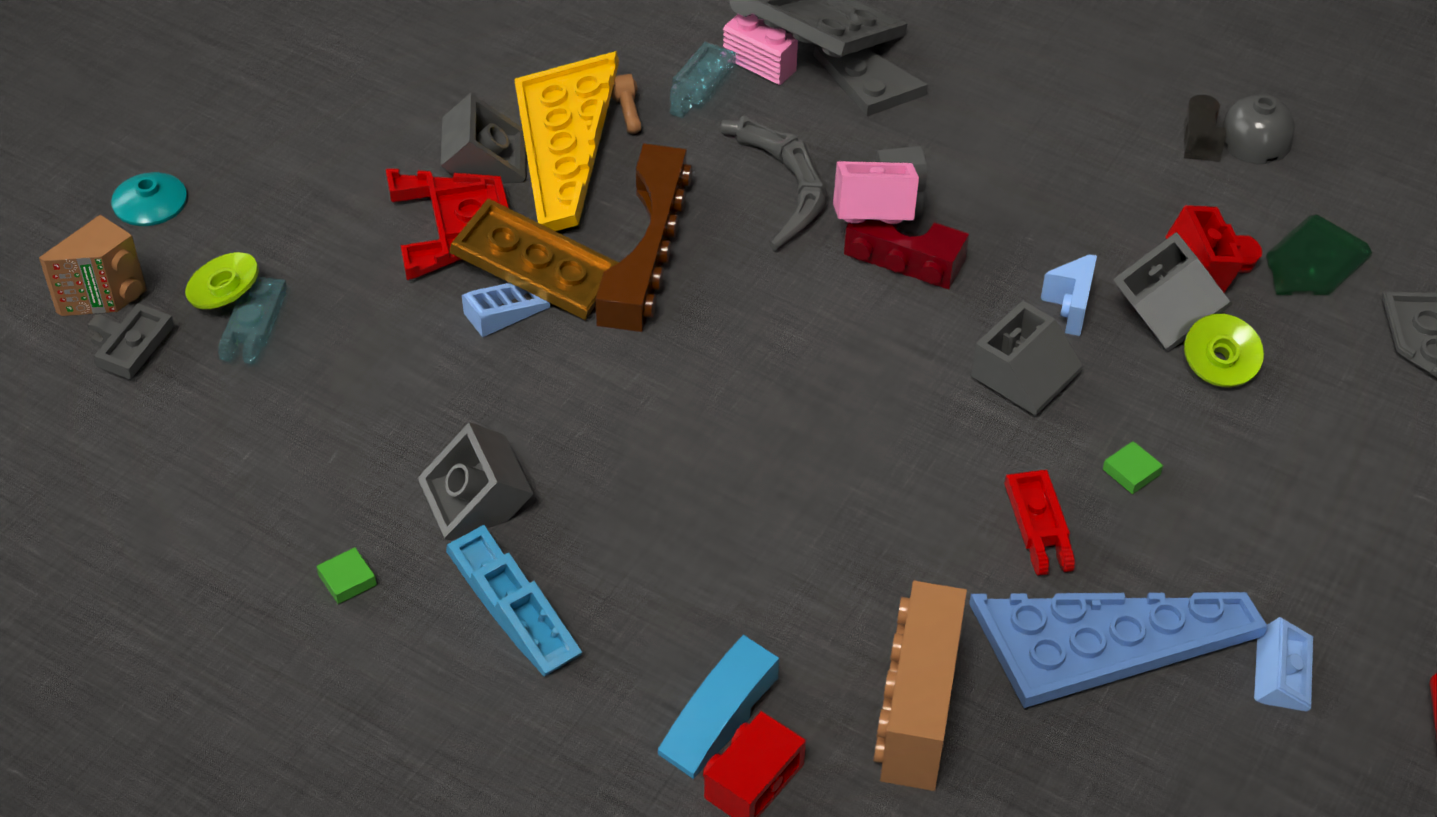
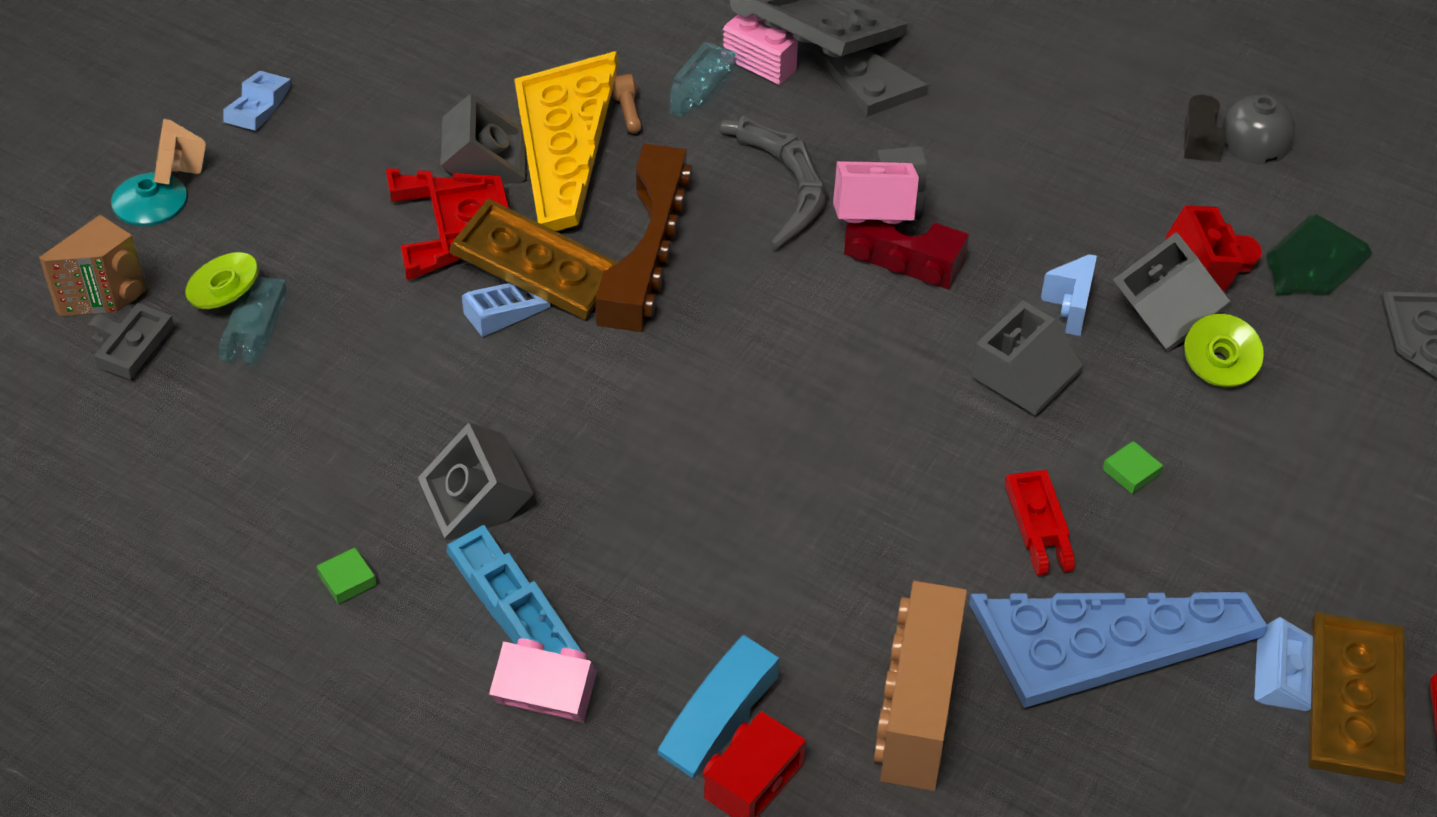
none -> light nougat slope [154,119,206,184]
none -> light blue slope [223,71,291,131]
none -> bright pink brick [489,638,597,723]
none -> pearl gold tile [1308,612,1406,784]

